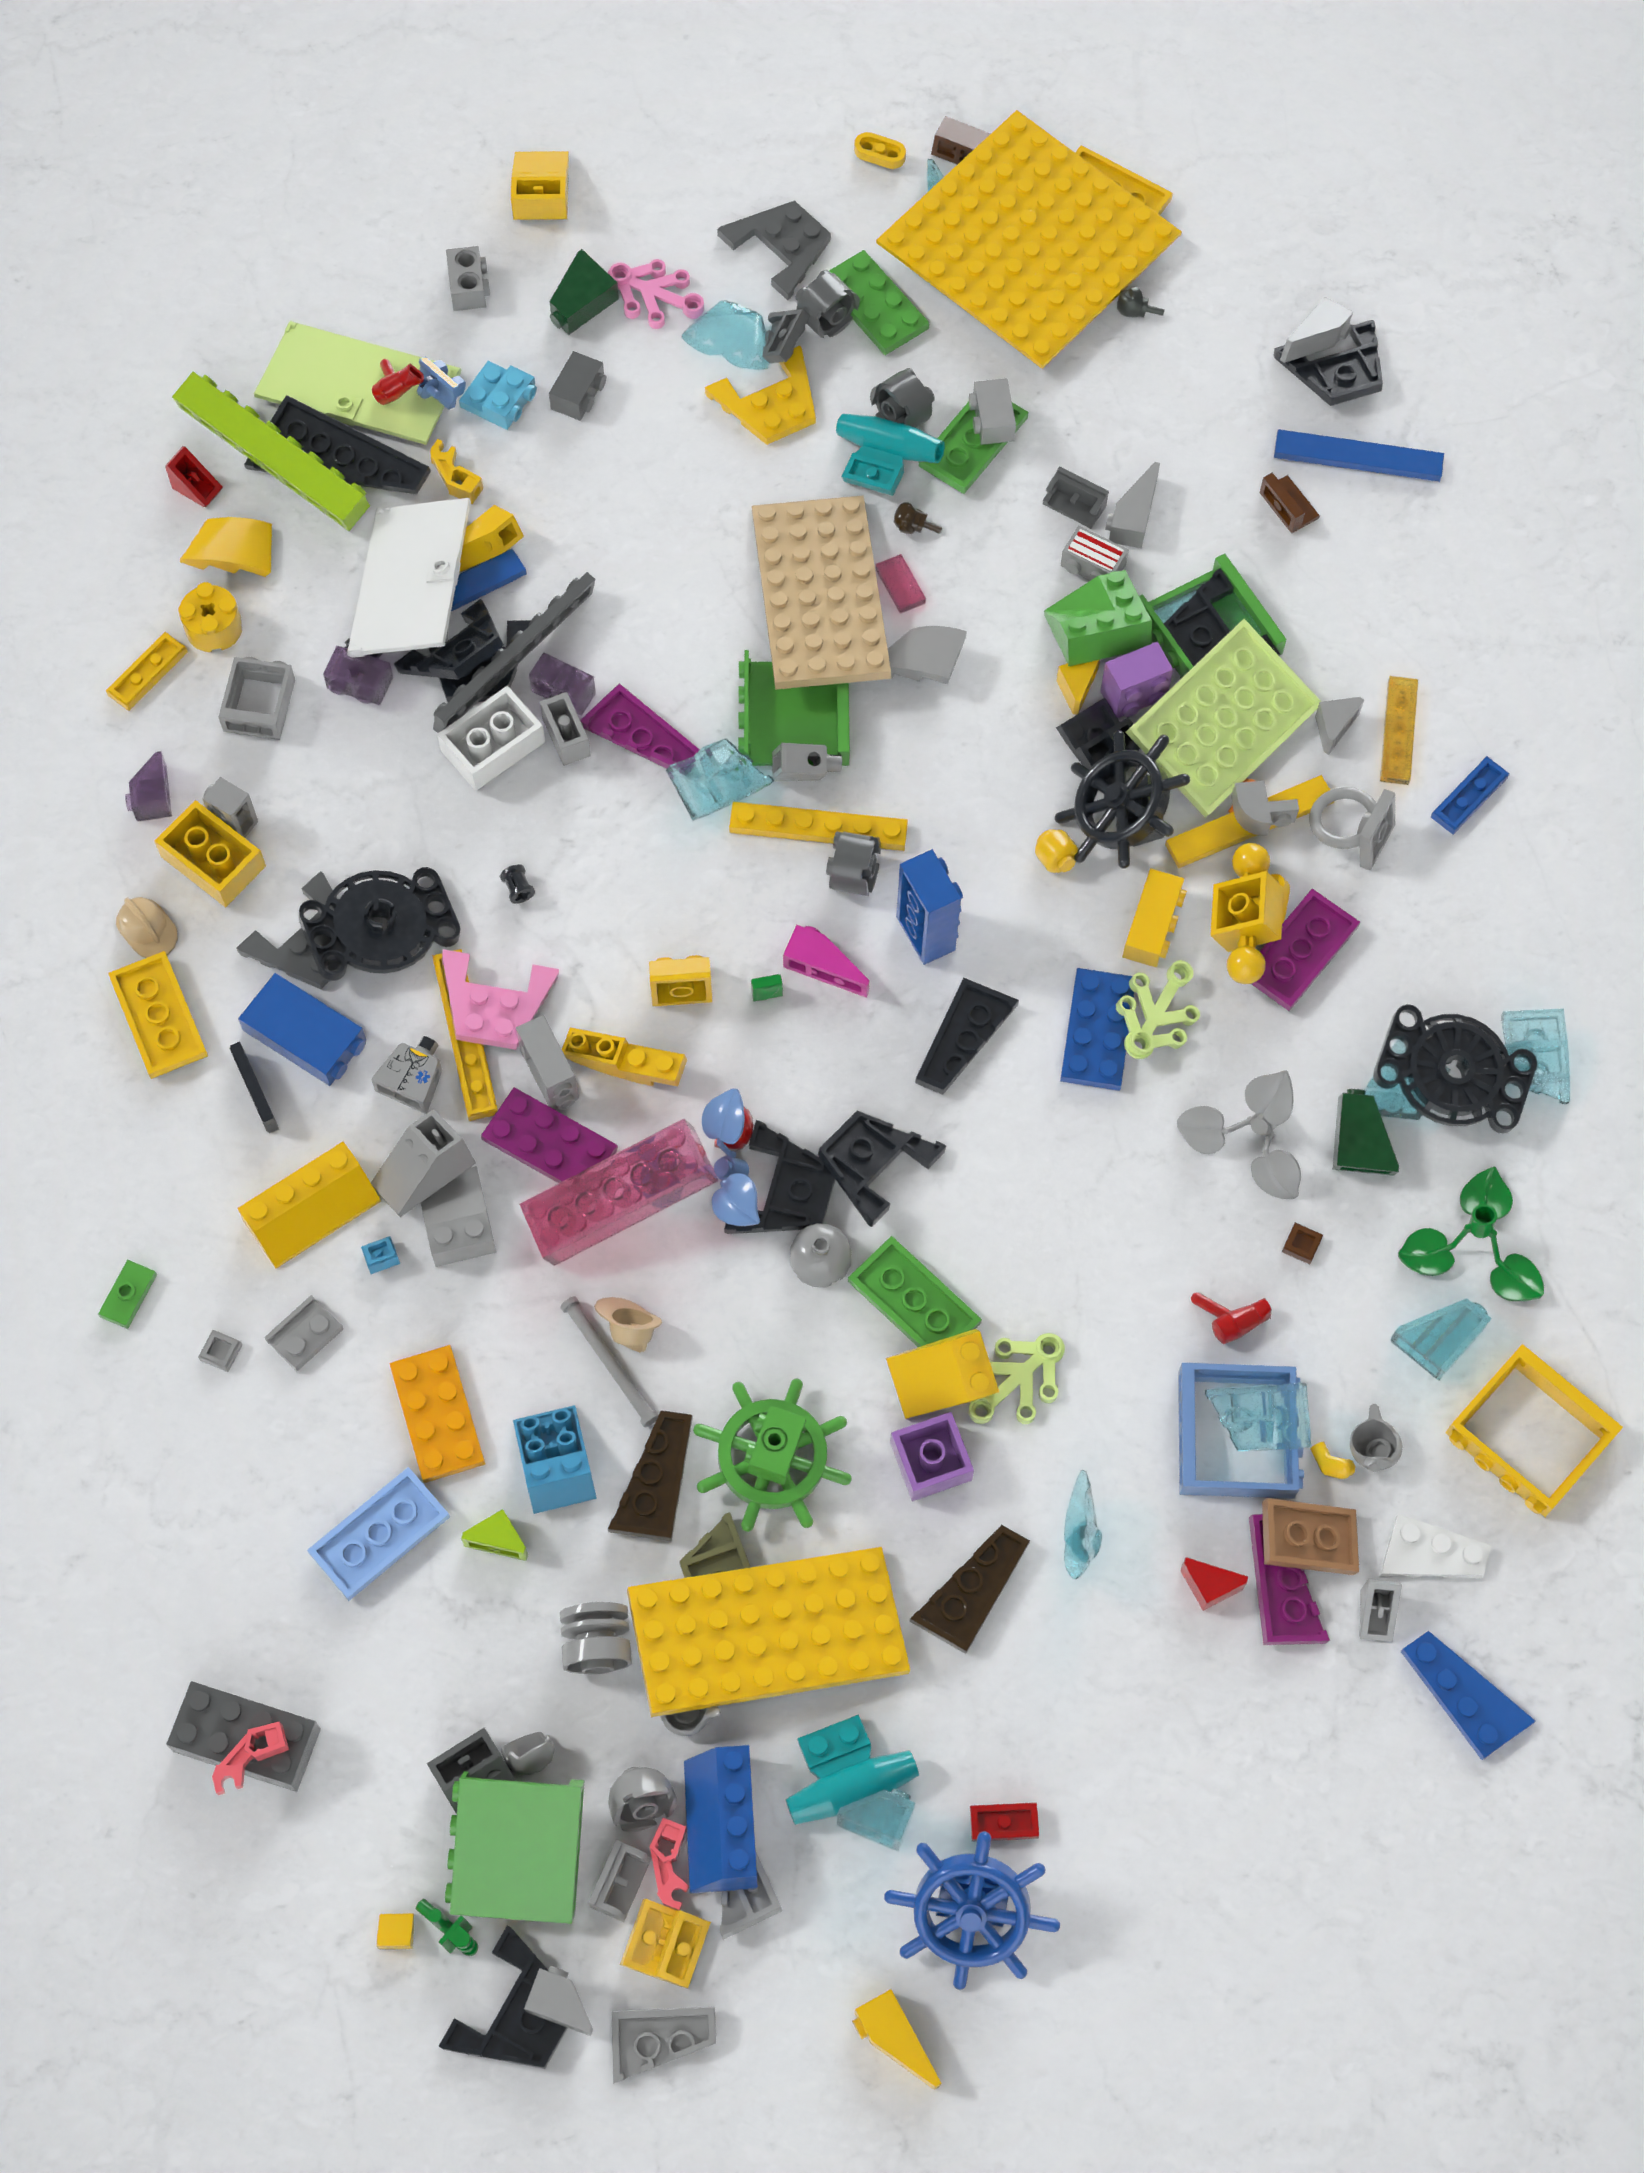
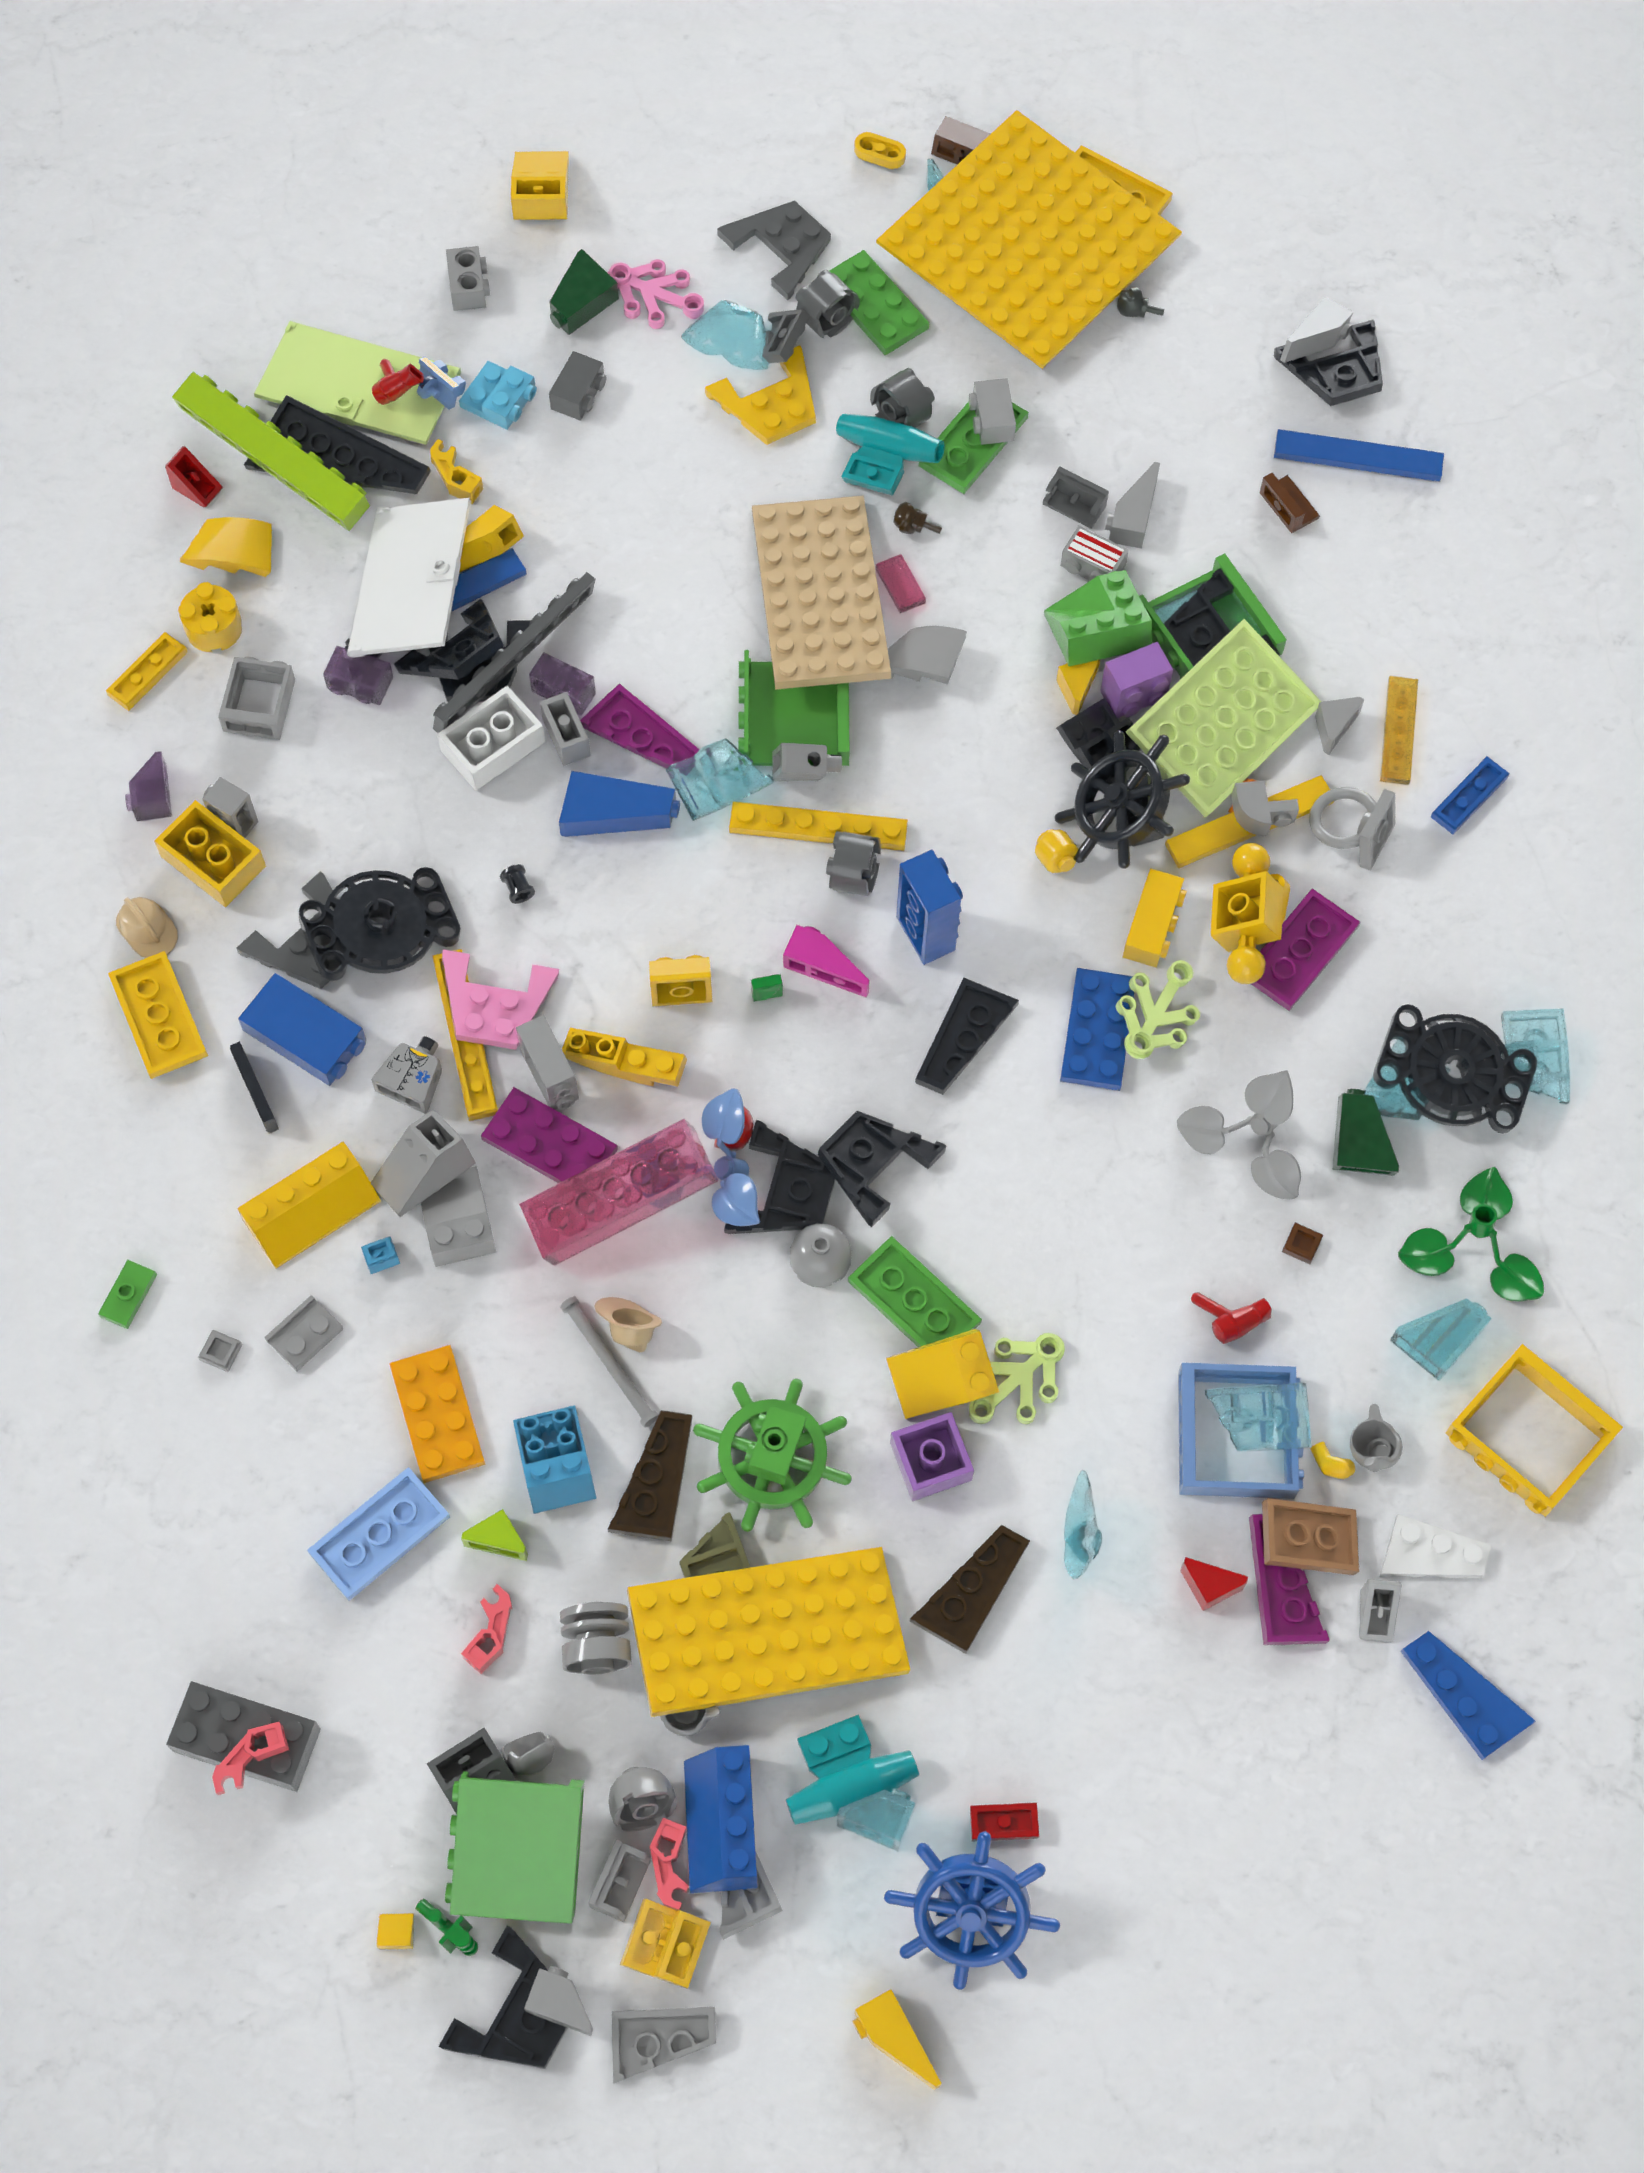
none -> coral piece [461,1584,513,1674]
none -> blue slope [559,771,680,837]

